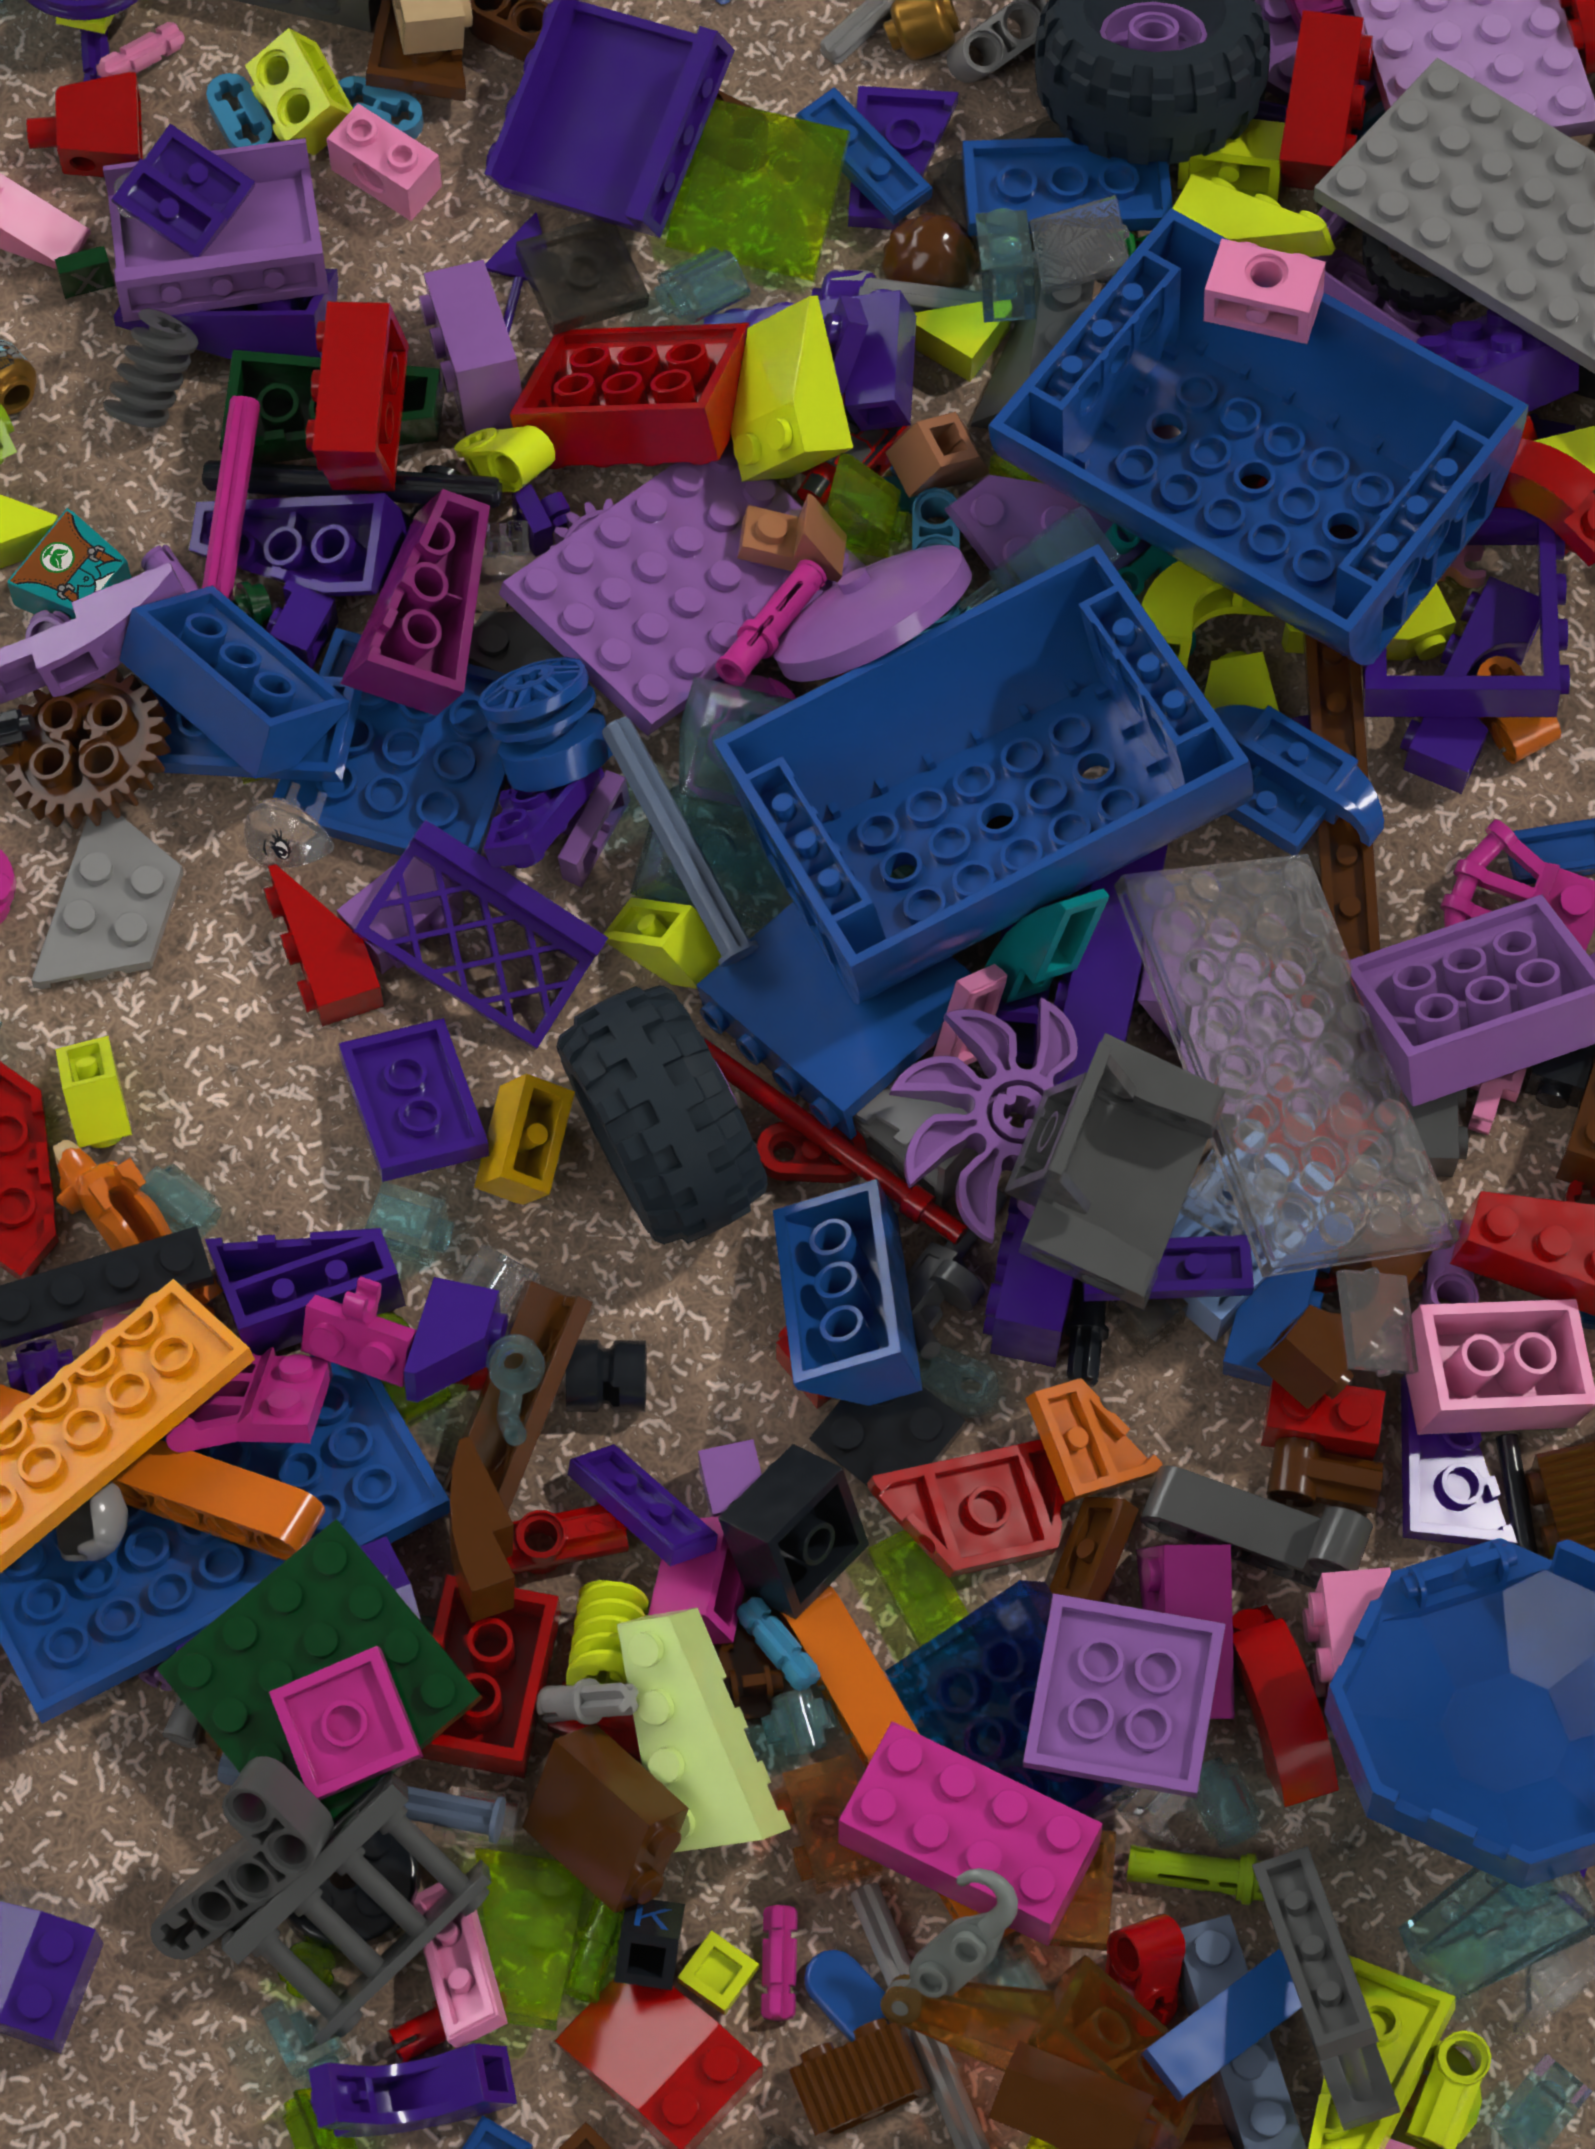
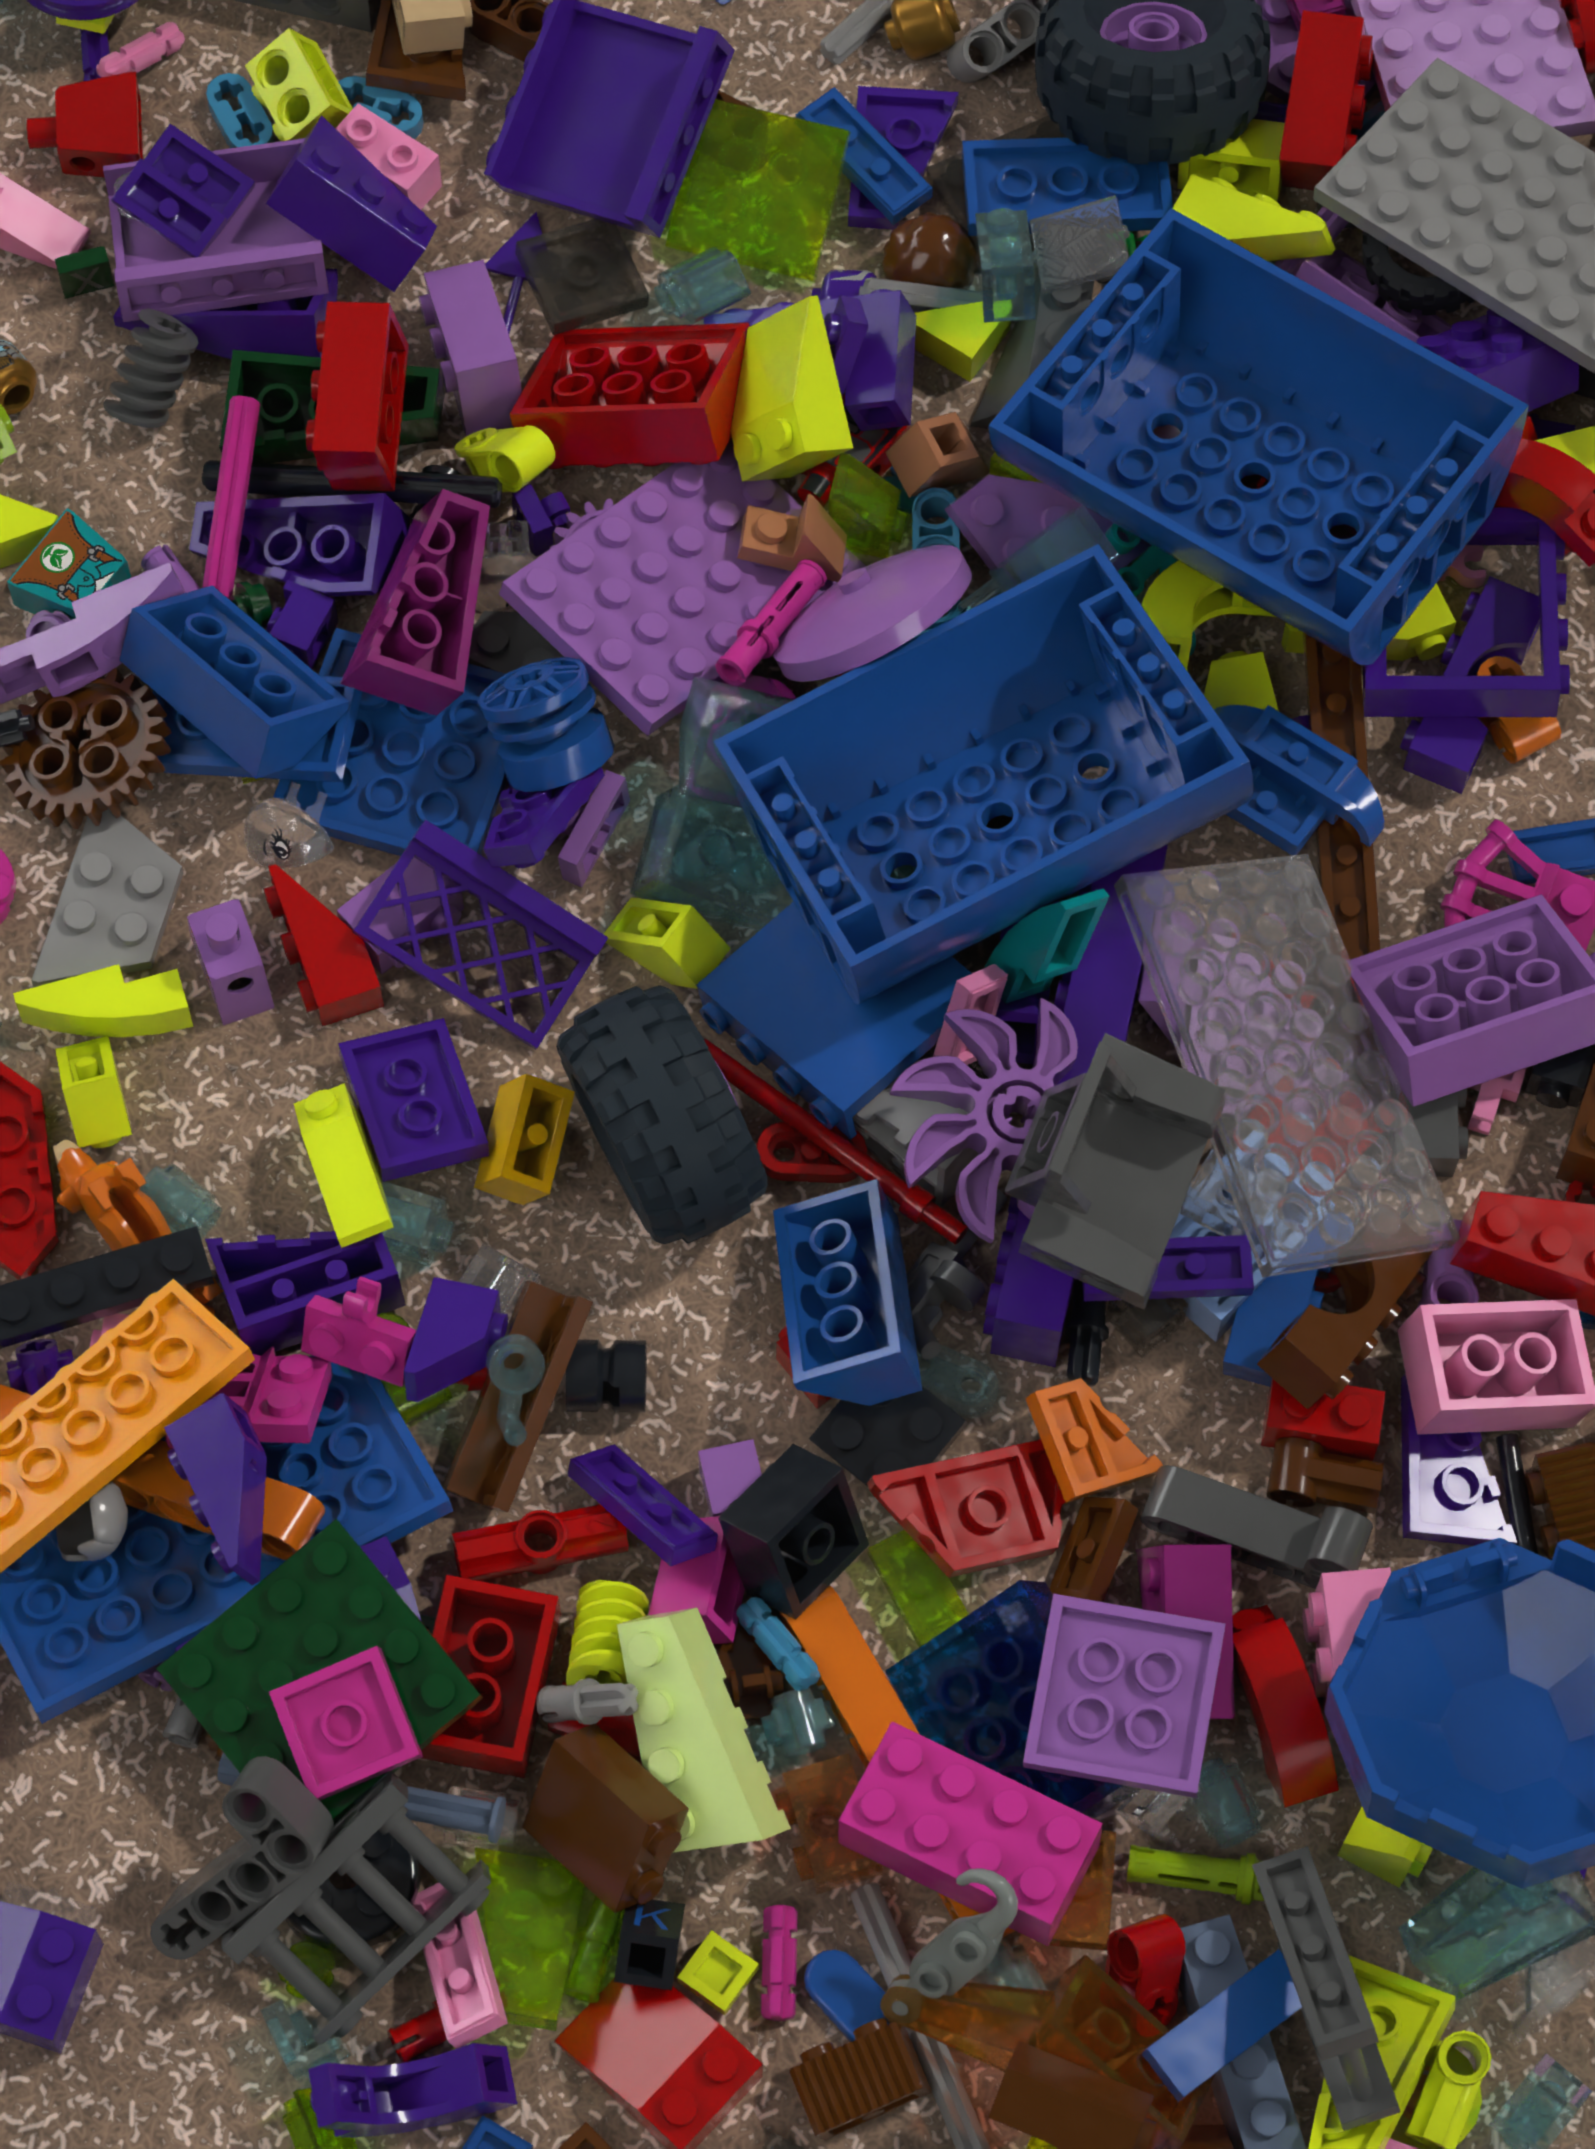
reddish brown slope [449,1436,515,1623] -> none
sand blue axle [602,717,759,967] -> none
bright pink brick [1203,239,1326,344] -> none
clear piece [1336,1267,1418,1377] -> none
none -> neon yellow slope [13,964,194,1037]
none -> dark purple slope [164,1392,267,1585]
none -> medium lavender torso [187,899,275,1026]
none -> dark purple wedge [266,115,437,292]
none -> neon yellow slope [293,1083,394,1248]
none -> neon yellow slope [1337,1807,1433,1888]

